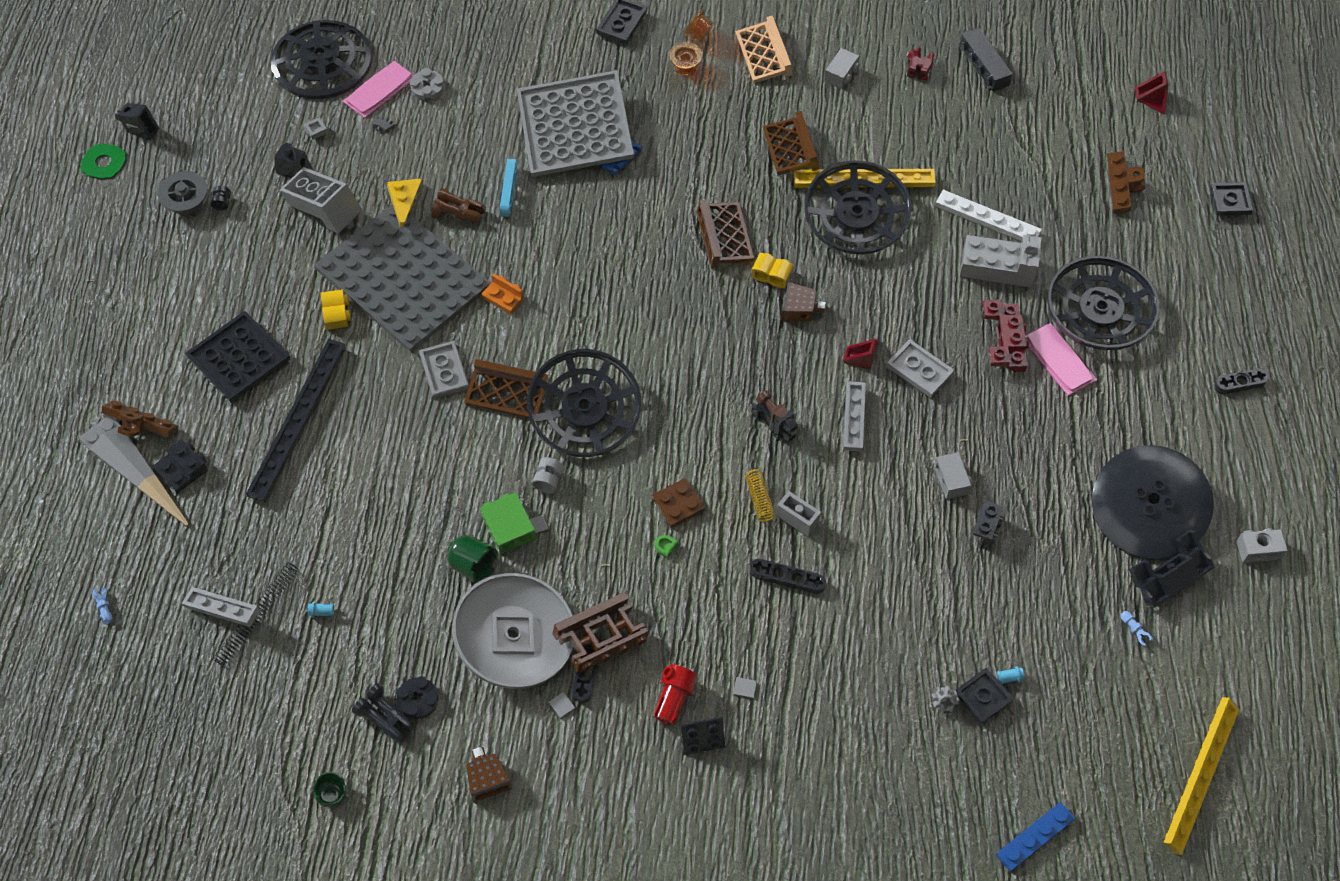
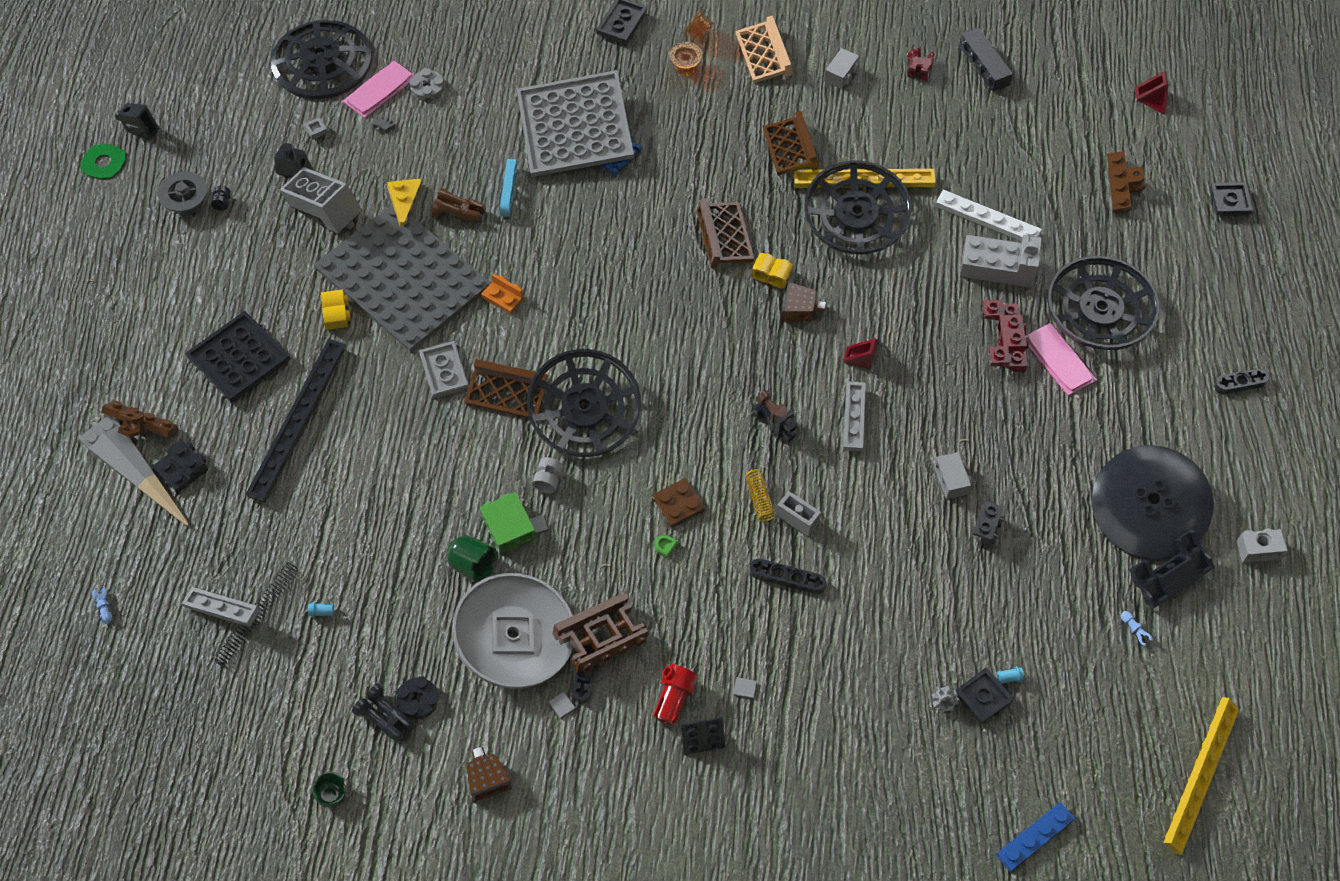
light grey plate [886,339,954,398] -> none

